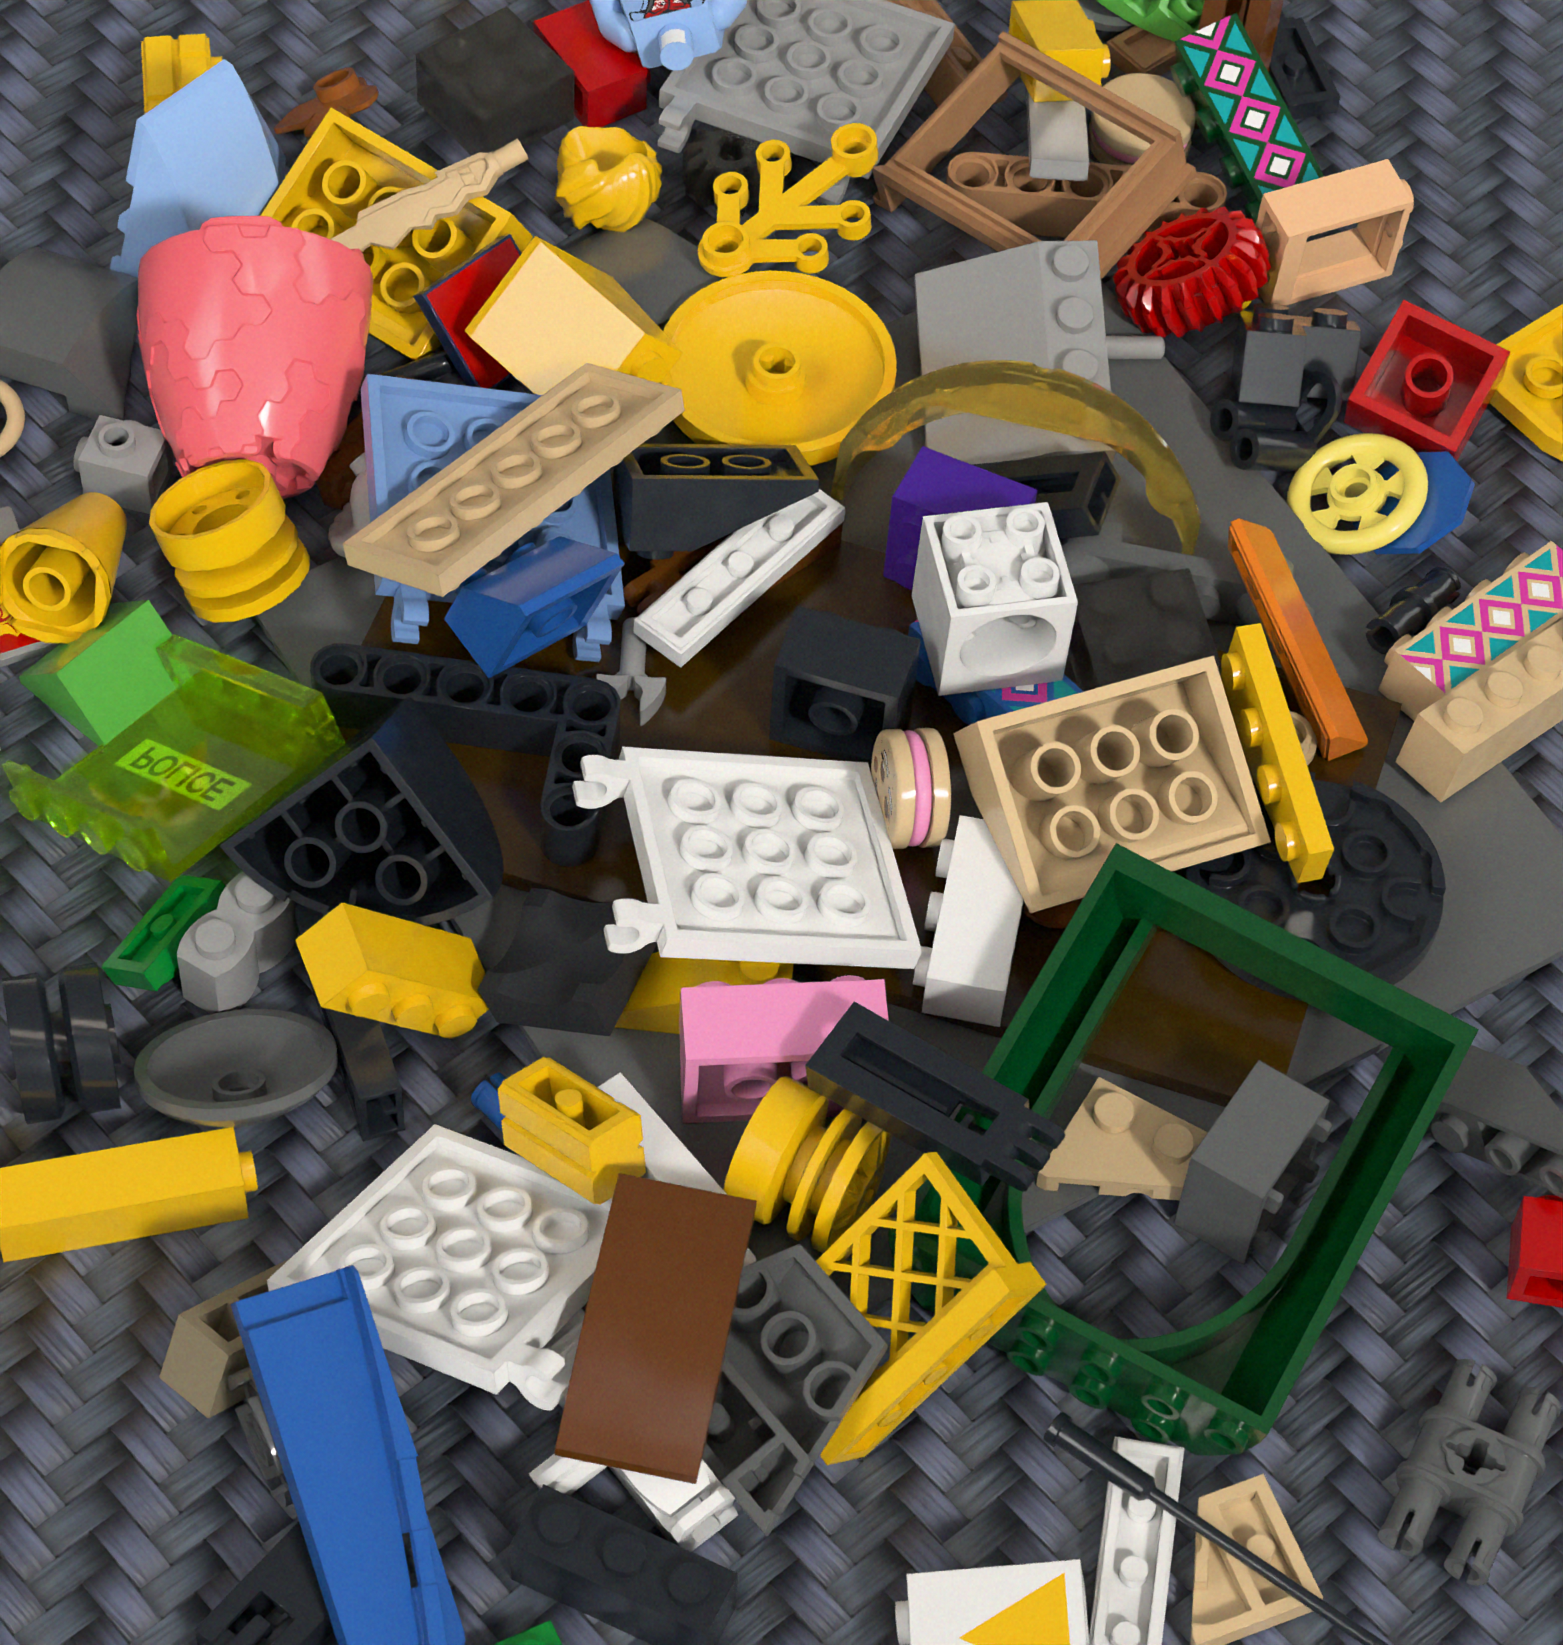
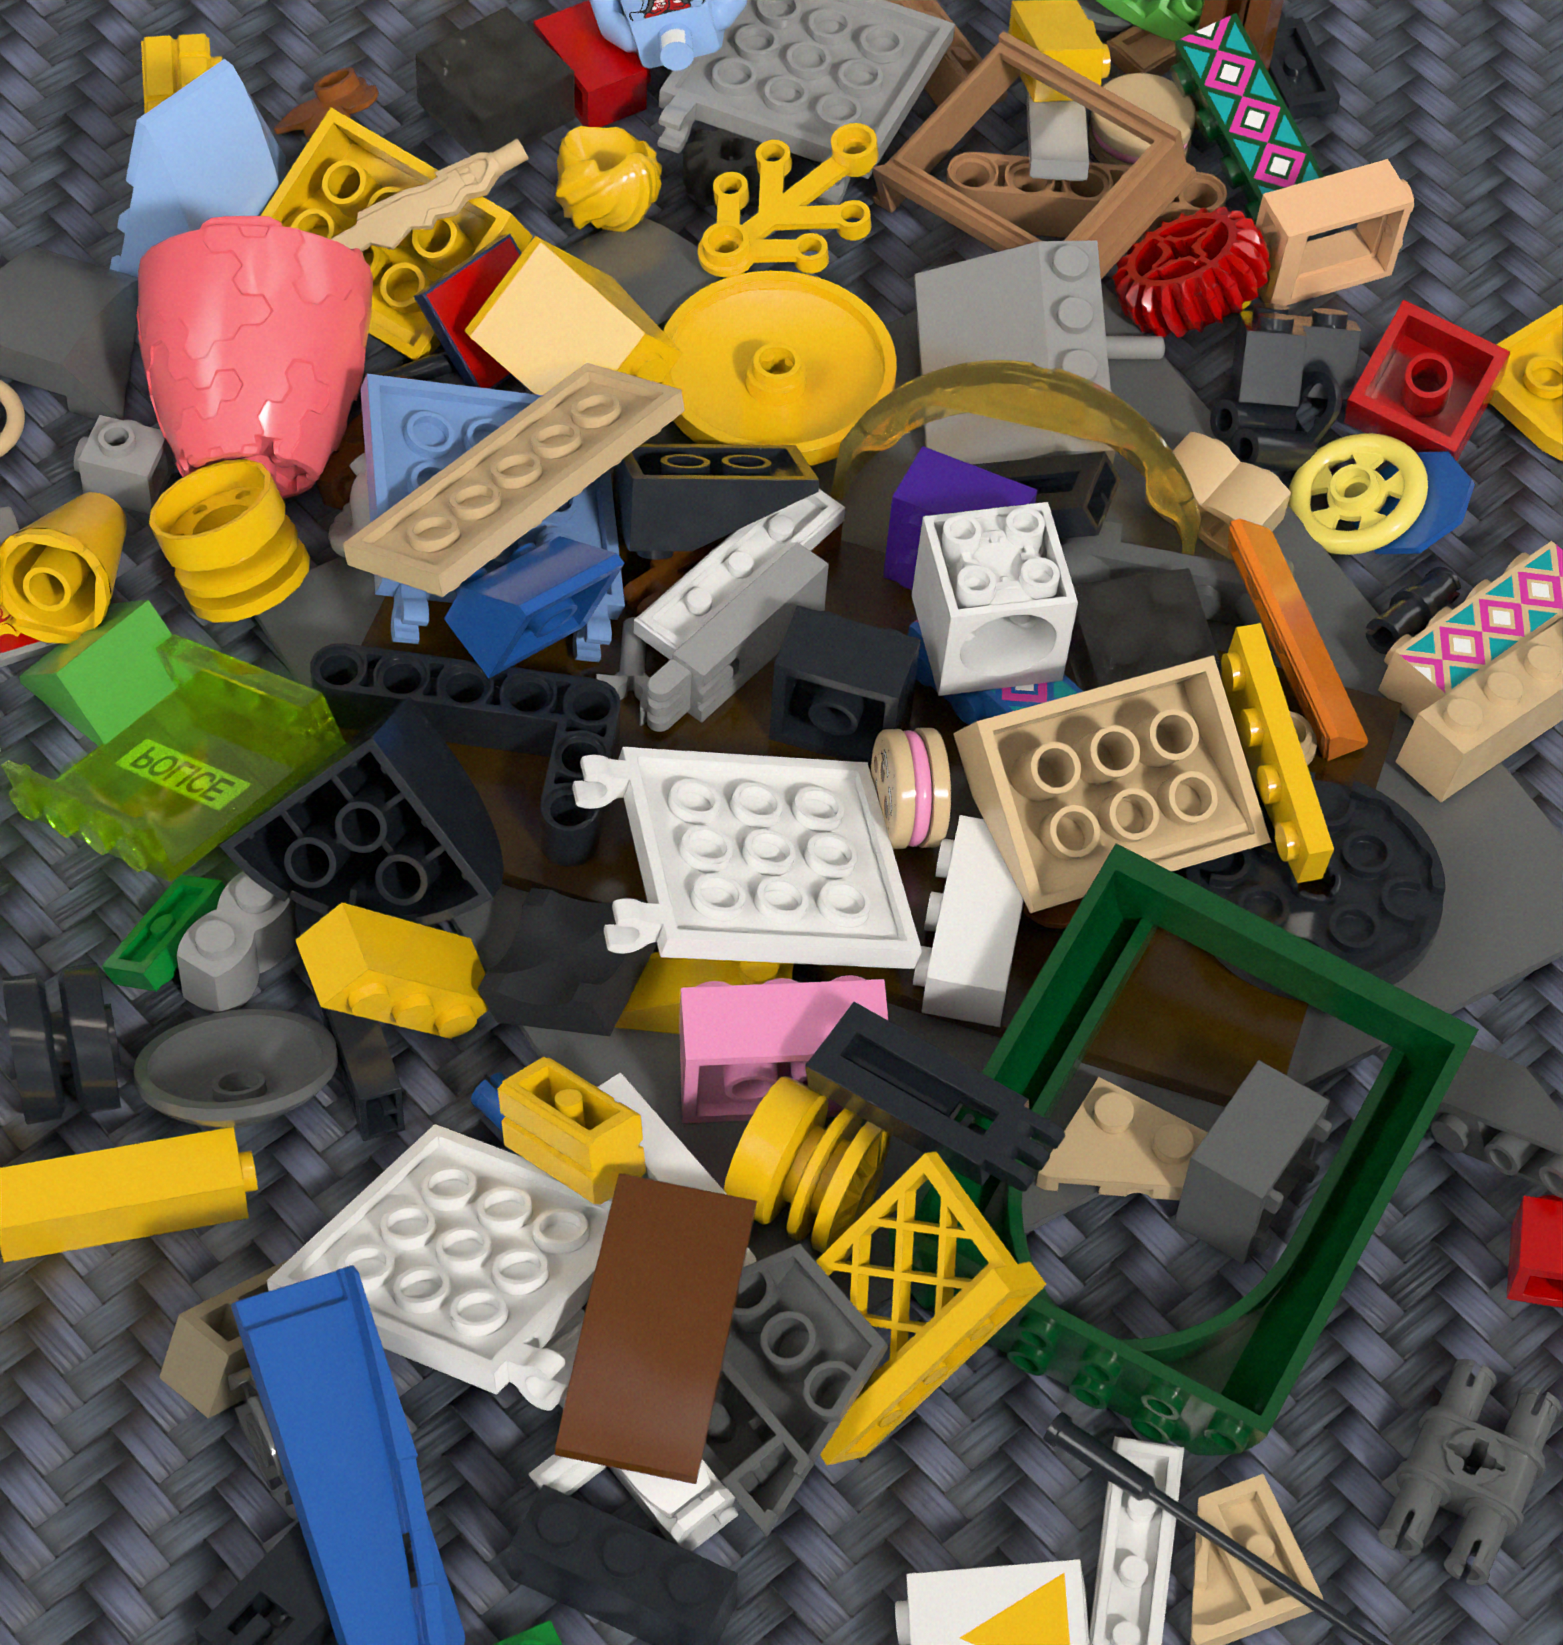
none -> light grey hinge [647,542,828,732]
none -> tan brick [1144,432,1291,560]

